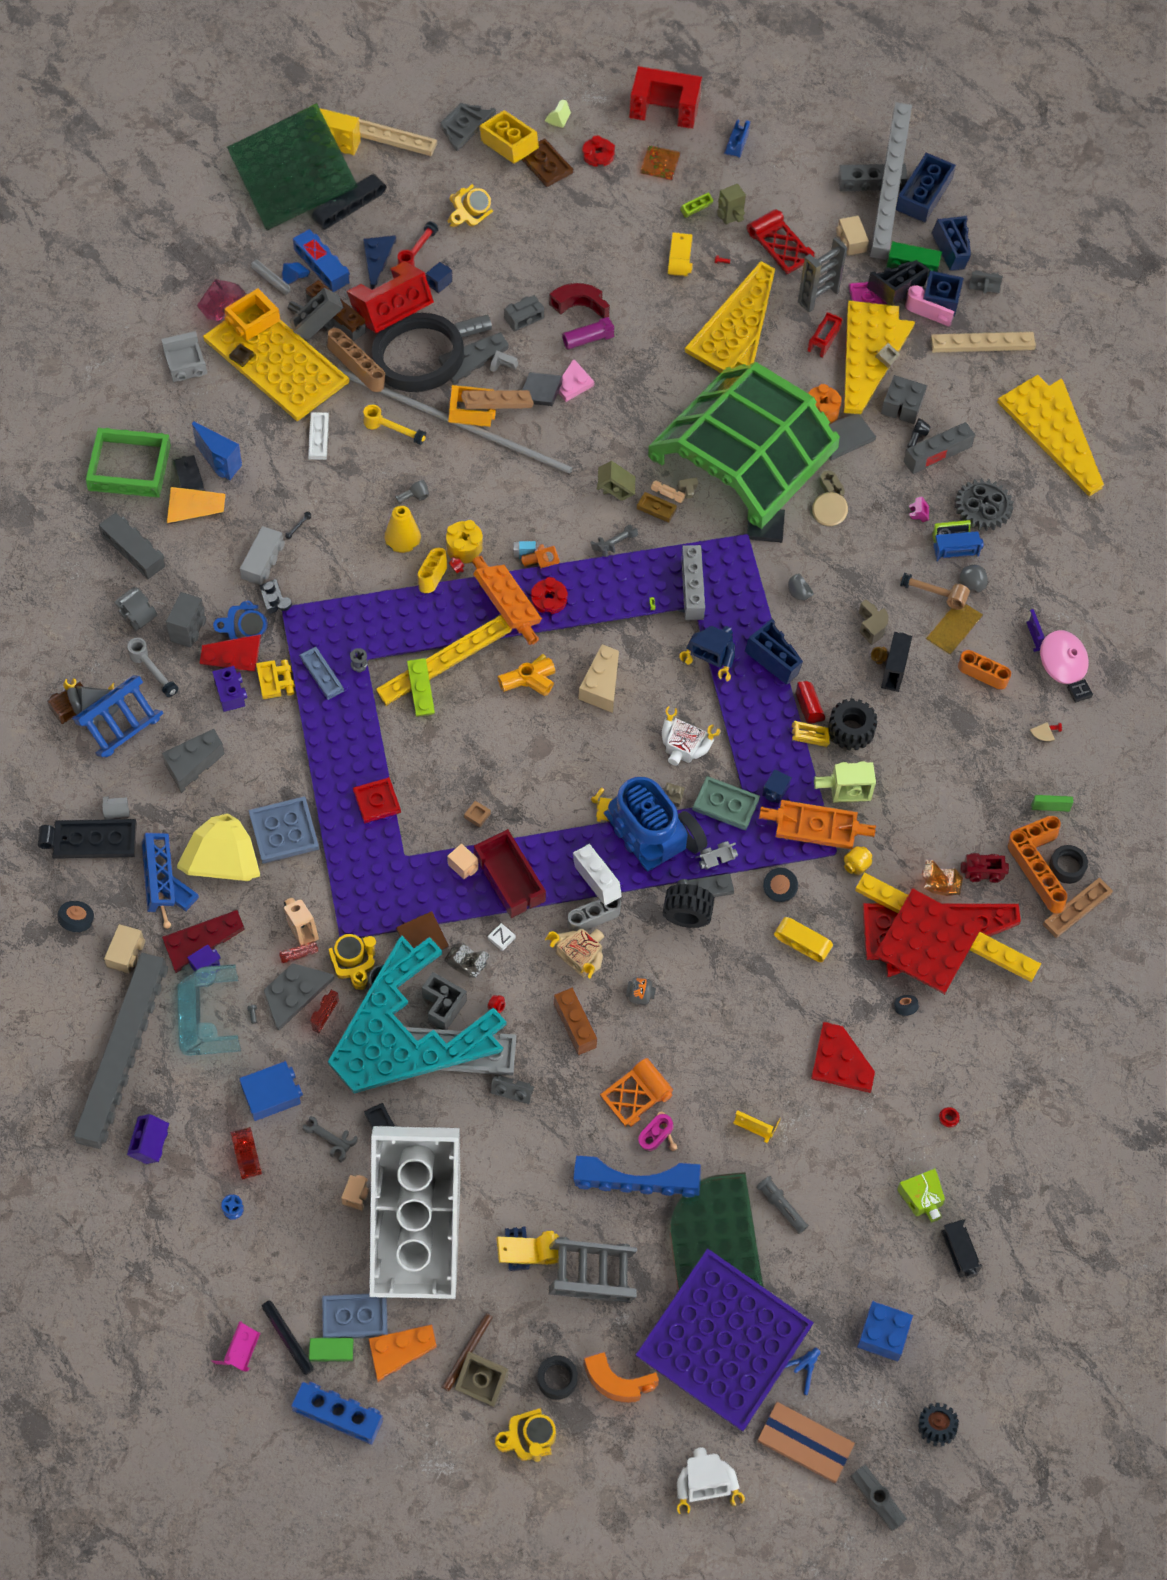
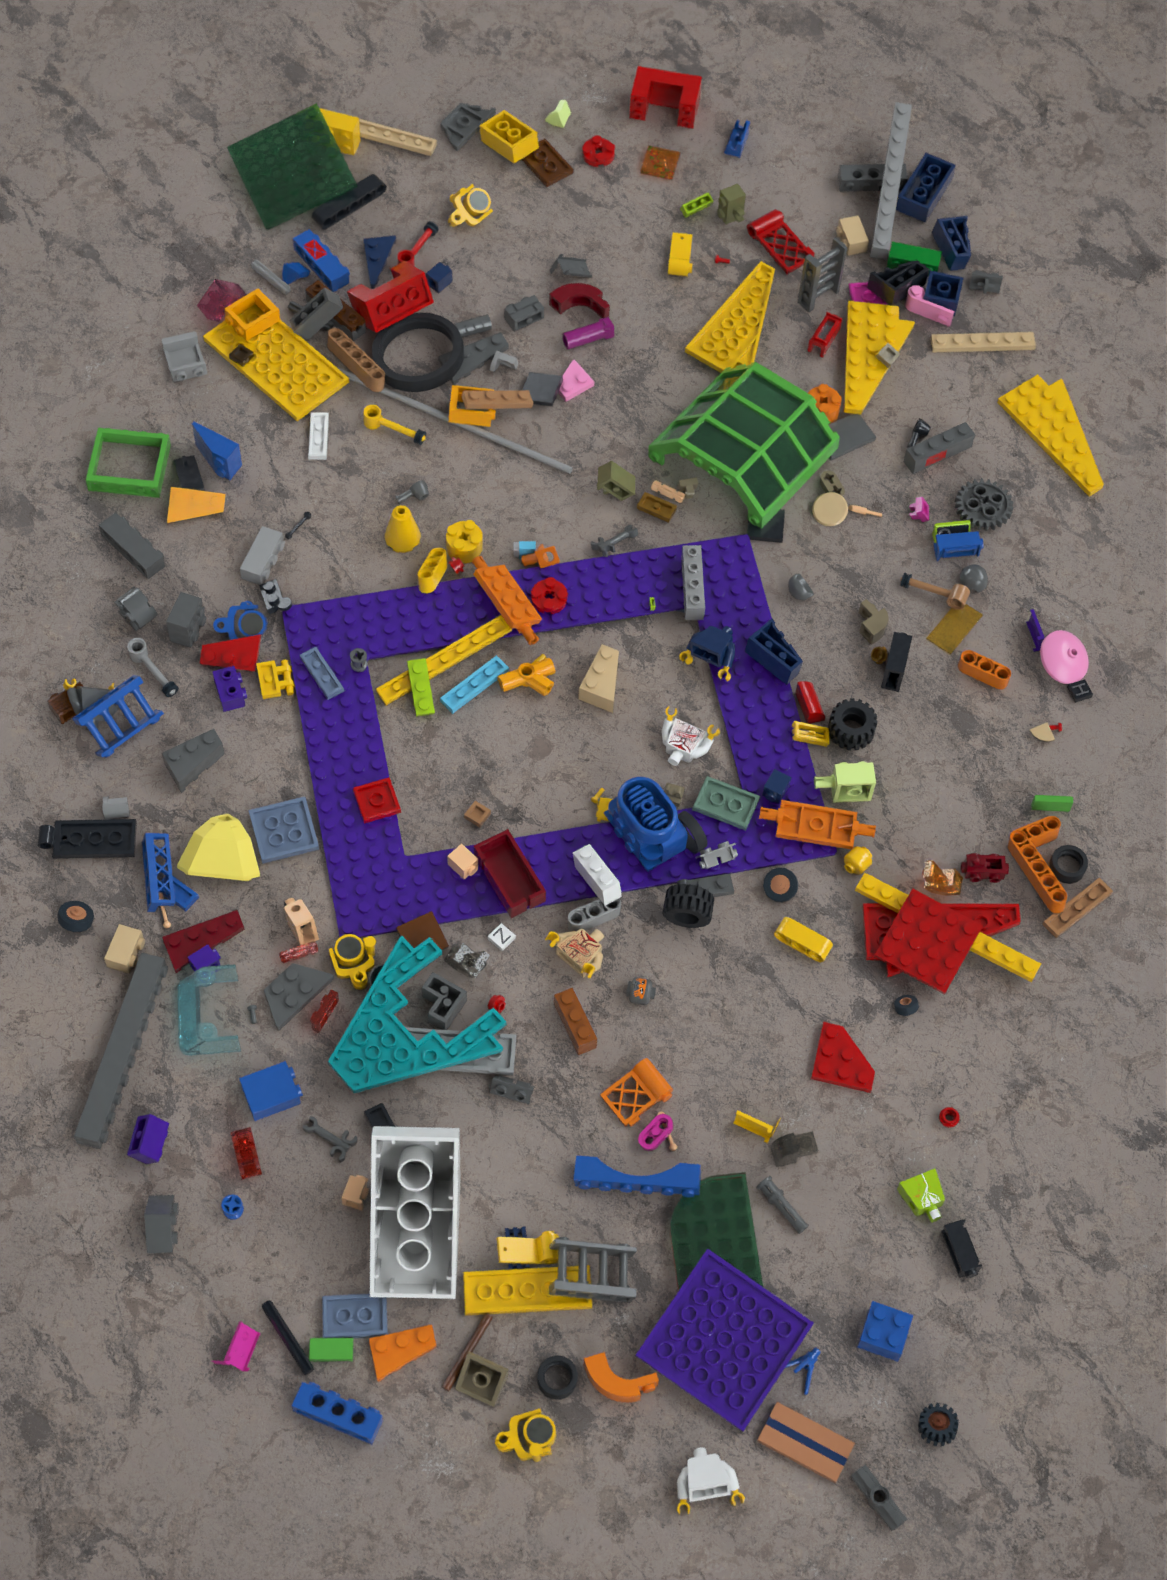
dark grey piece [881,375,928,424] -> none
none -> dark grey brick [144,1195,179,1253]
none -> medium azure plate [440,655,509,714]
none -> yellow tile [463,1265,593,1316]
none -> dark grey piece [550,254,593,278]
none -> clear smoke brick [771,1131,818,1167]
none -> light nougat piece [848,505,882,517]

